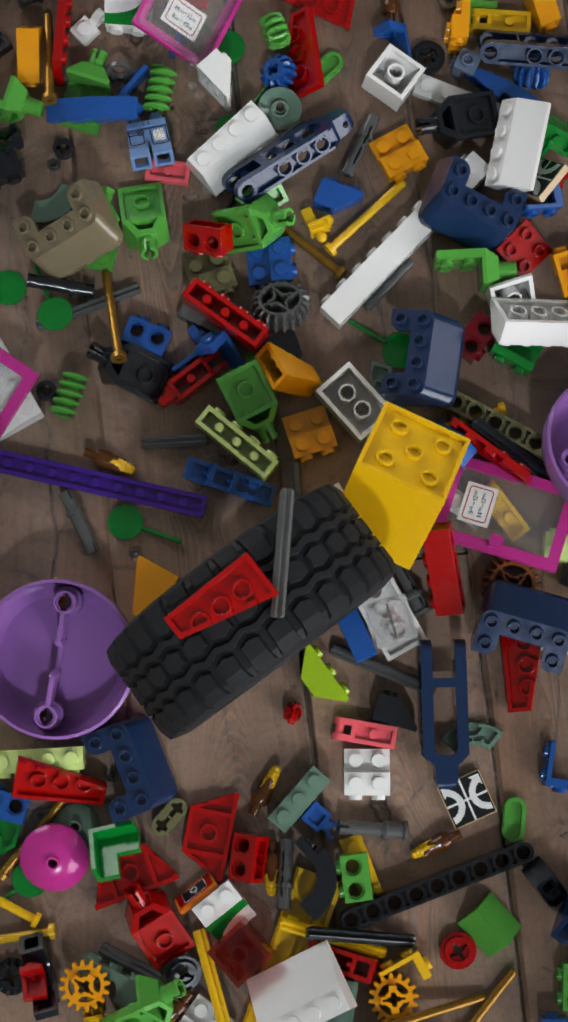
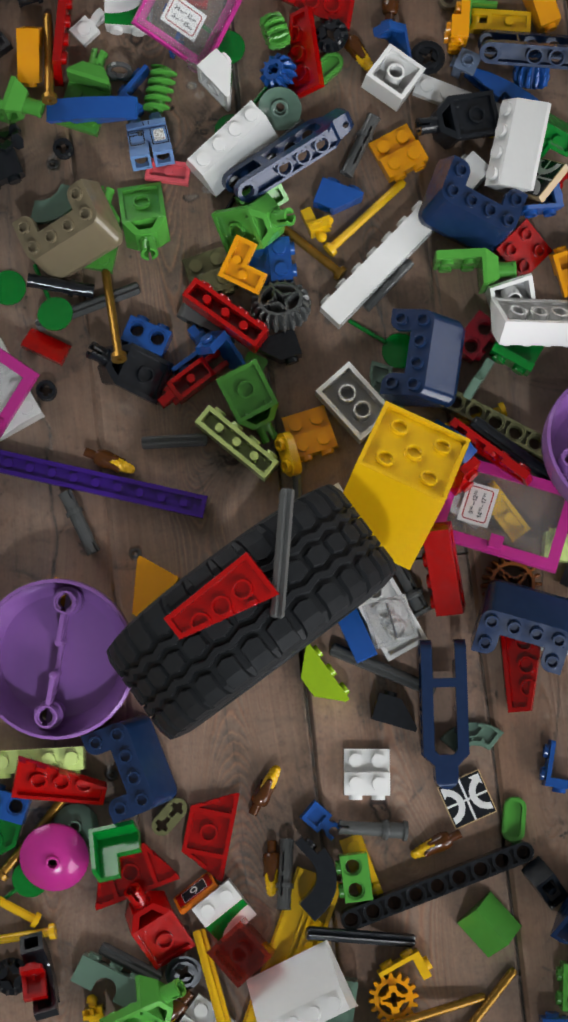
bright green piece [49,372,90,422] -> none
light orange gear [59,958,111,1012] -> none
green piece [108,504,182,544] -> none
red brick [182,218,233,258] -> none
blue slope [182,456,278,508] -> none
red brick [228,832,269,883] -> none
light orange slope [254,342,323,398] -> none
sand green arch [268,765,330,833] -> none
yellow axle [278,916,387,959] -> none
red plate [283,702,302,725] -> none
red slope [307,940,380,984] -> none
coral plate [331,716,398,750] -> none
red gear [439,931,477,970] -> none
none -> red slope [20,328,72,366]
none -> light orange plate [218,234,268,295]
none -> yellow plate [274,431,302,477]
none -> black gear [316,18,348,53]
none -> reddish brown piece [344,32,373,72]
none -> red plate [450,456,481,496]
none -> sand green tile [463,358,495,400]

